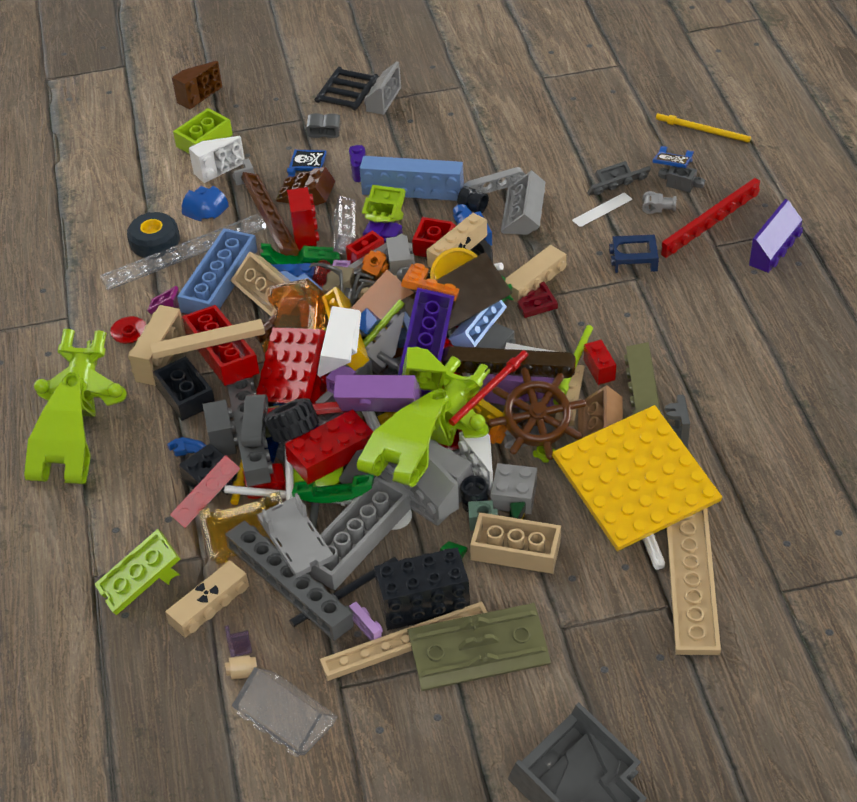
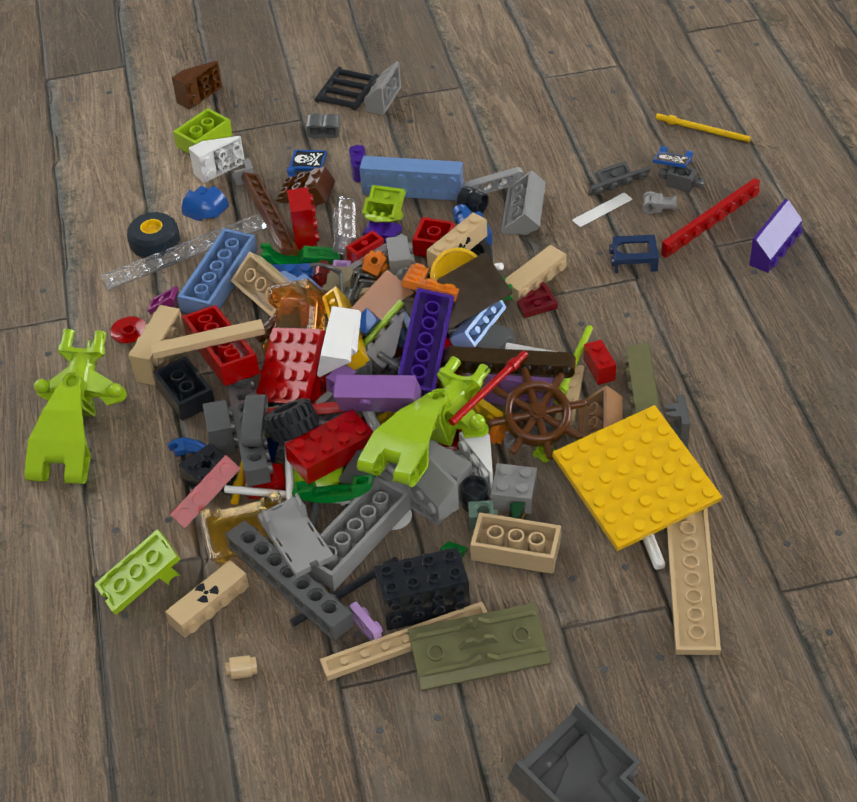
clear purple panel [224,625,252,657] -> none
clear windscreen [232,667,338,757] -> none
lime slope [402,347,447,391] -> none

